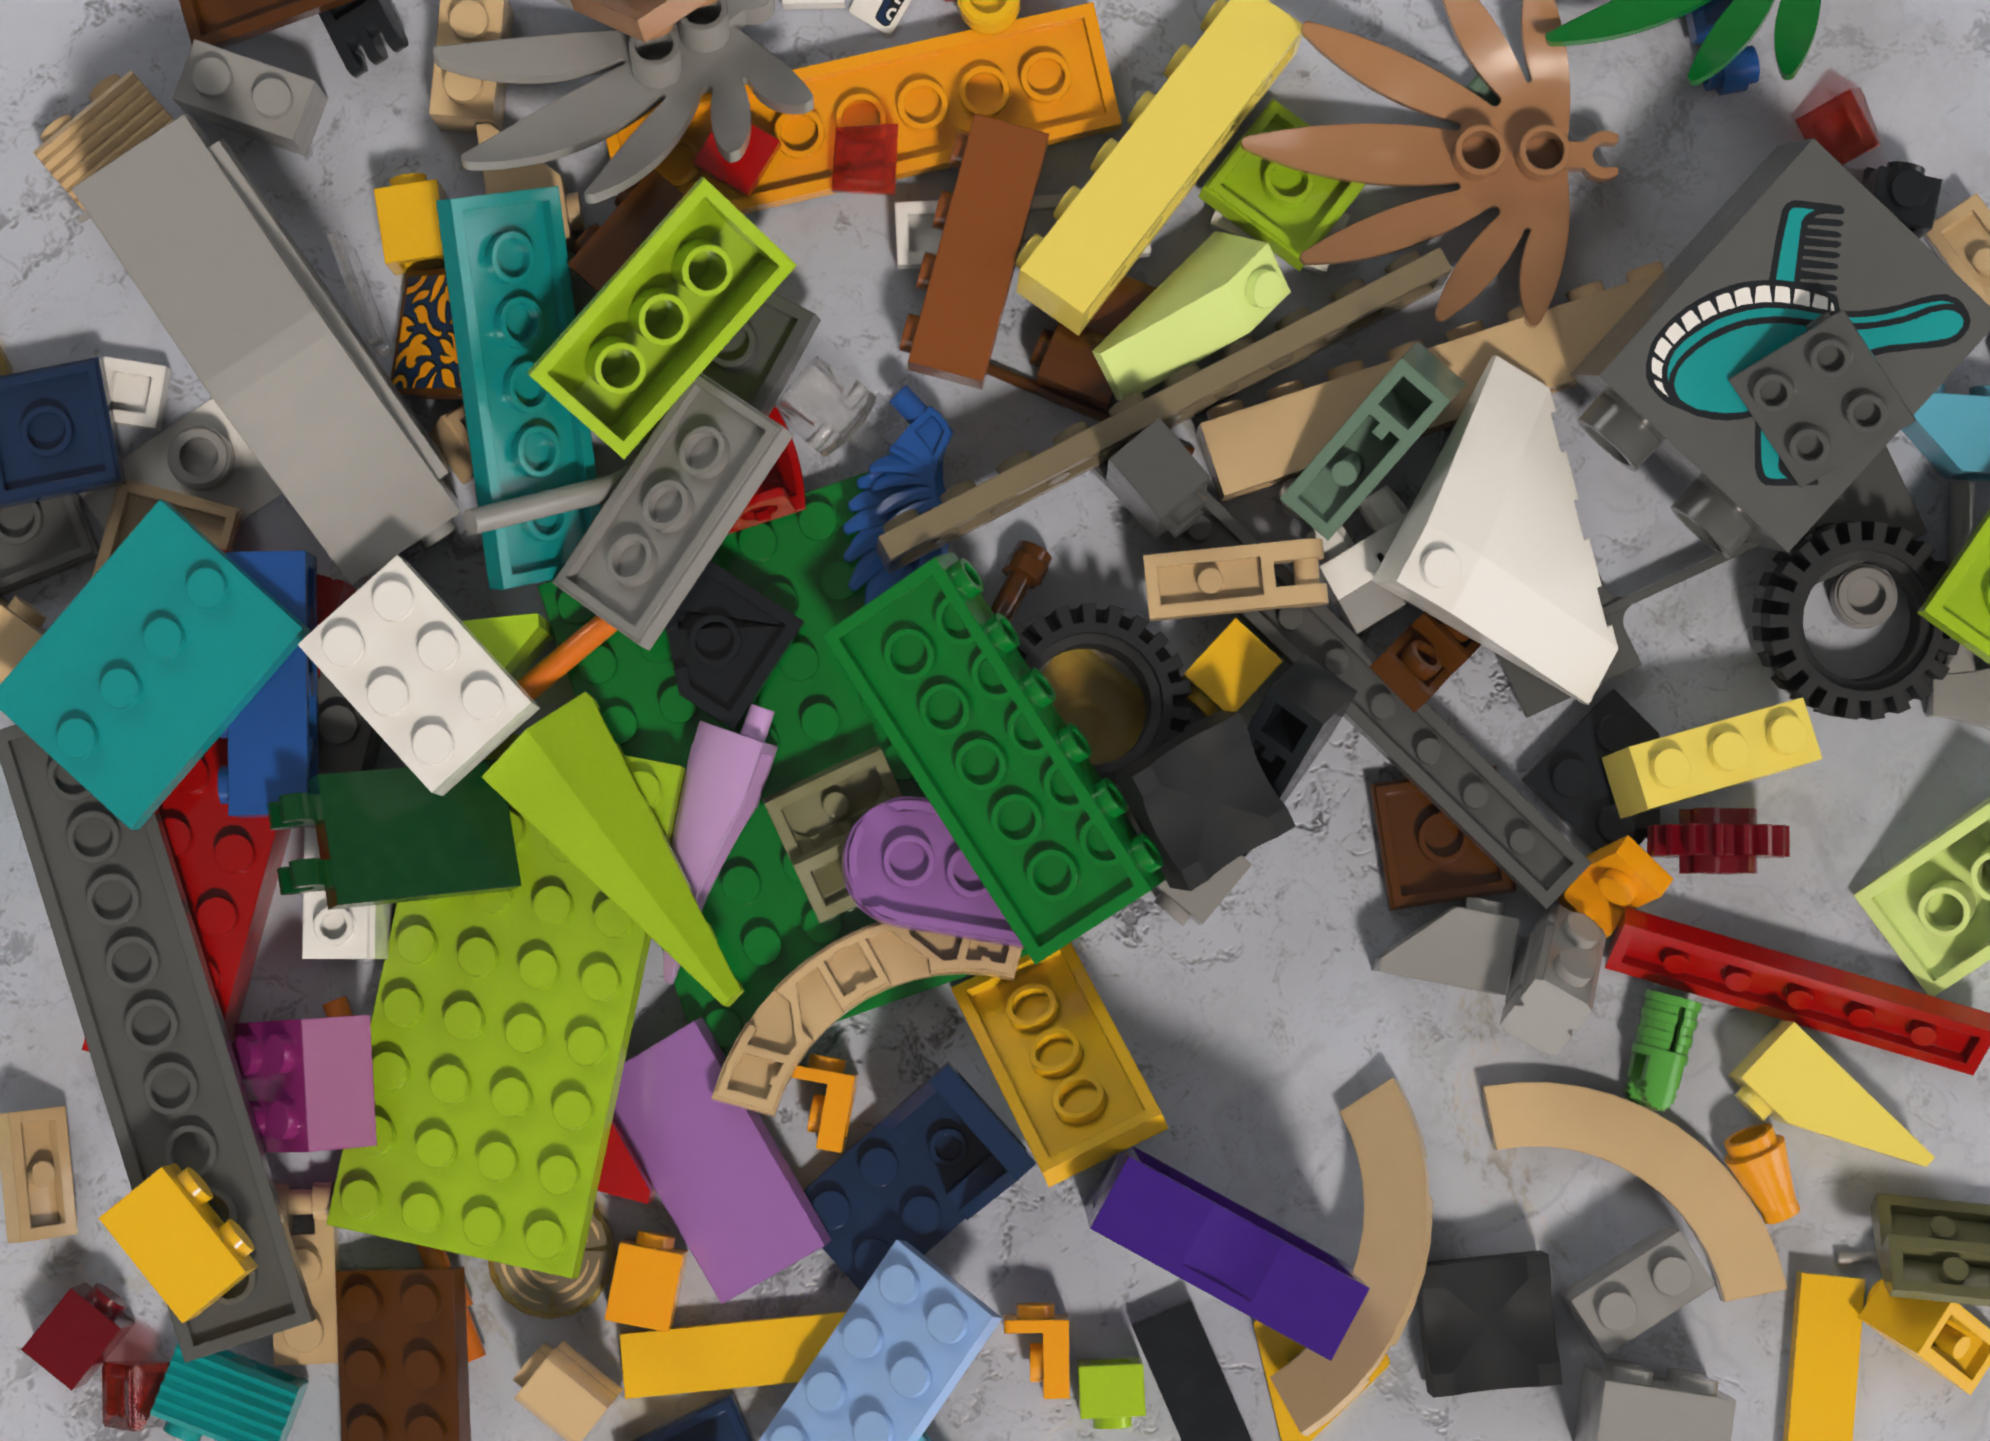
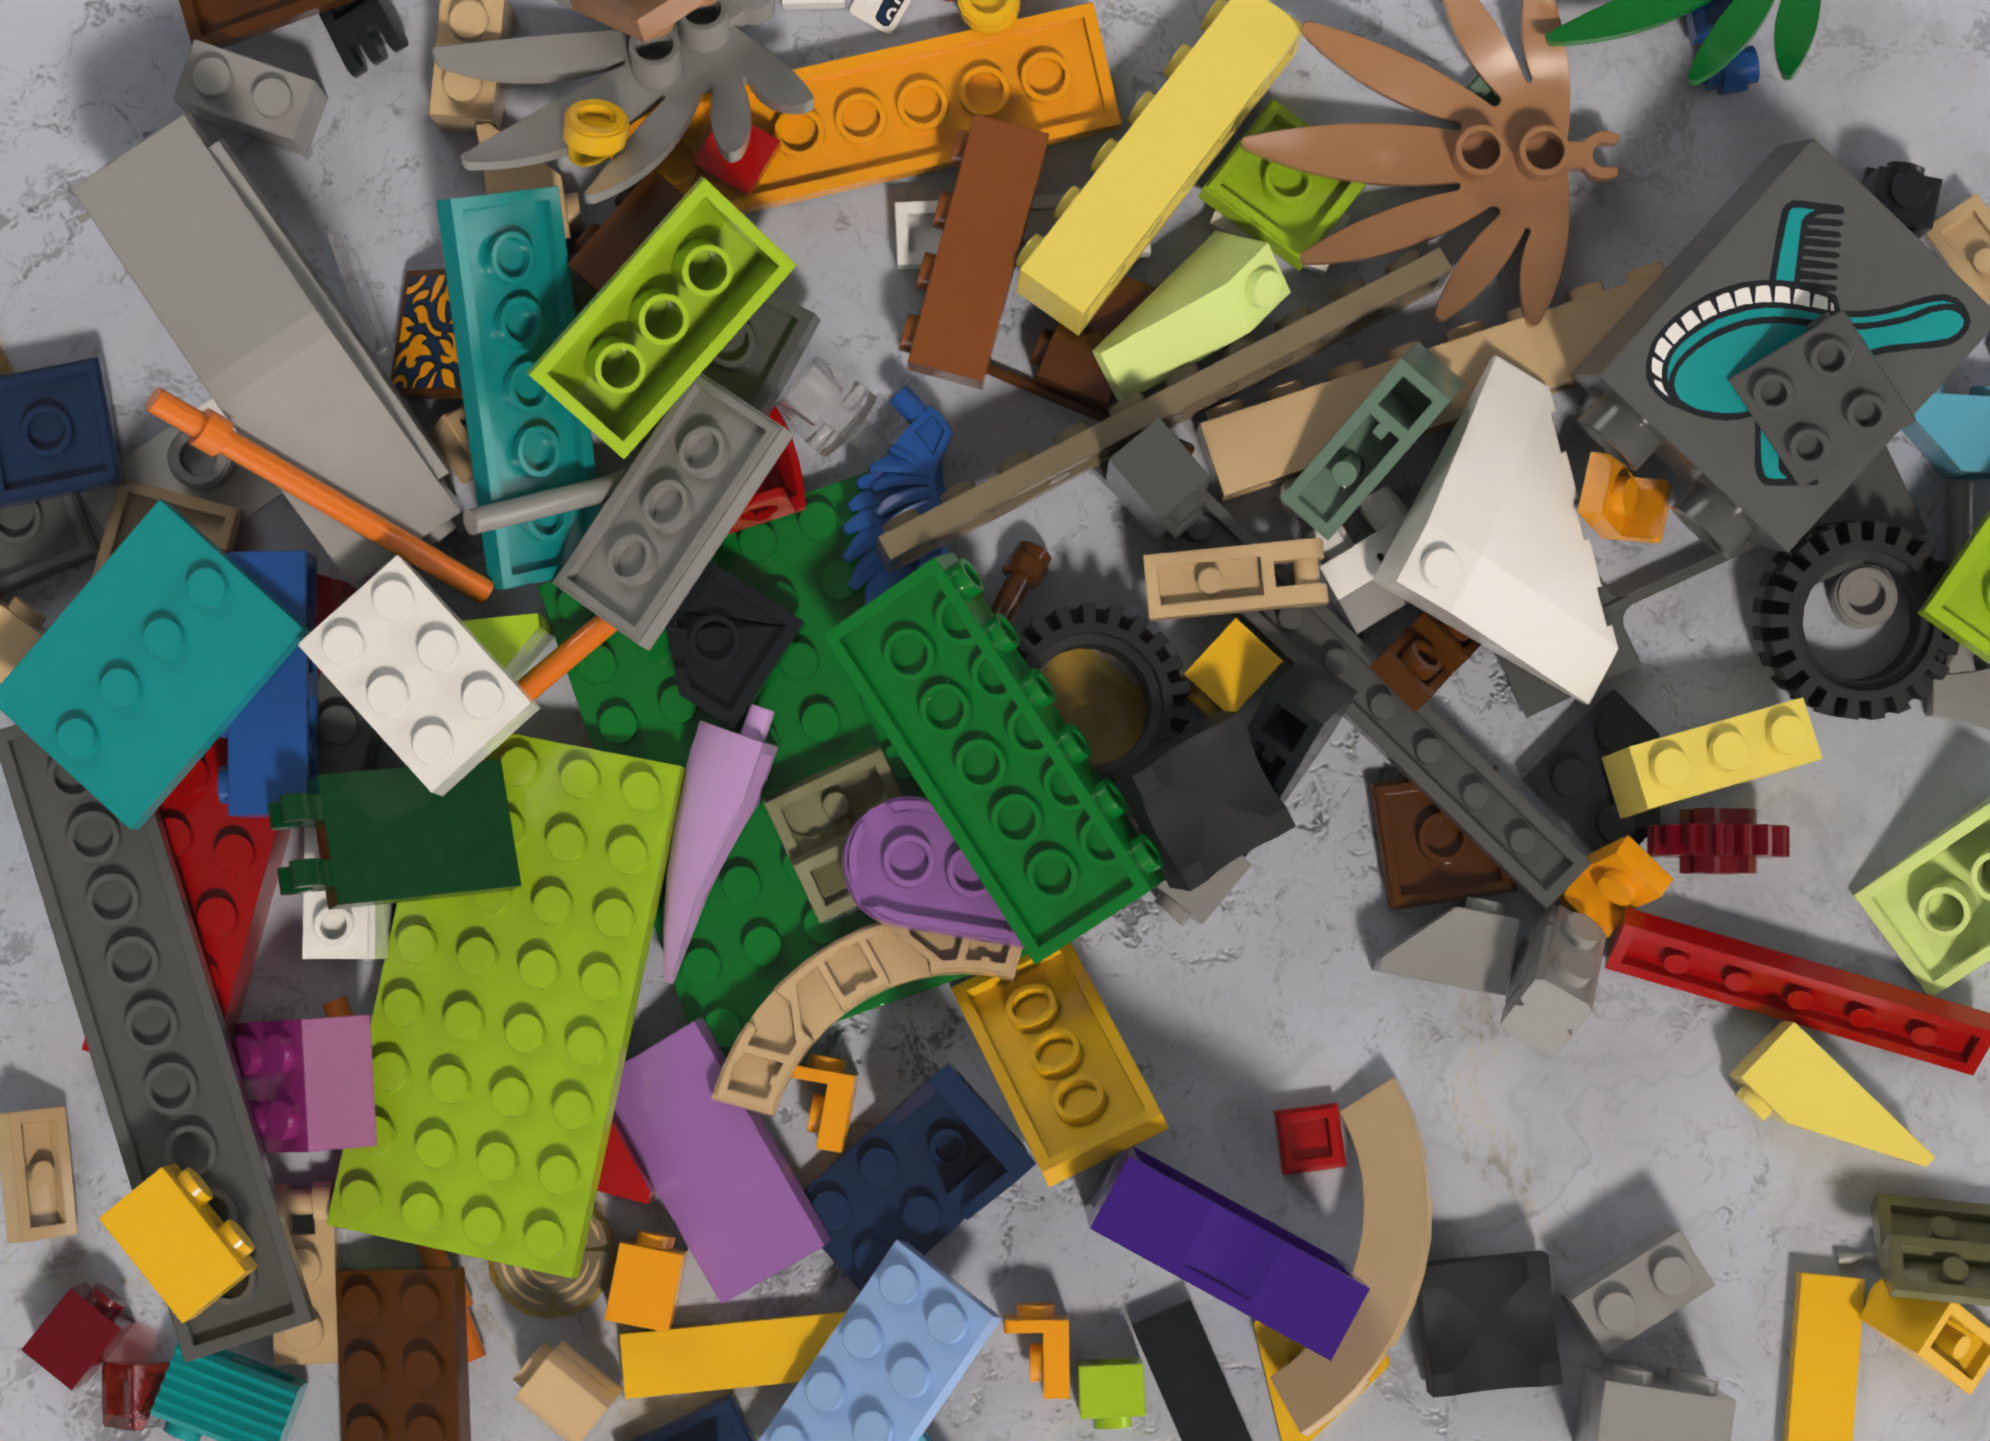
tan brick [33,70,174,212] -> none
white tile [103,356,172,432] -> none
yellow brick [374,173,447,275] -> none
lime wedge [482,692,744,1007] -> none
clear red slope [832,124,899,196] -> none
tan tile [1481,1082,1788,1302] -> none
bright green hinge [1624,989,1702,1112] -> none
light orange cone [1724,1123,1801,1224] -> none
clear red slope [1795,88,1882,166] -> none
none -> orange bar [145,387,494,604]
none -> yellow tile [563,99,629,167]
none -> red tile [1273,1102,1347,1175]
none -> light orange bracket [1577,452,1673,543]

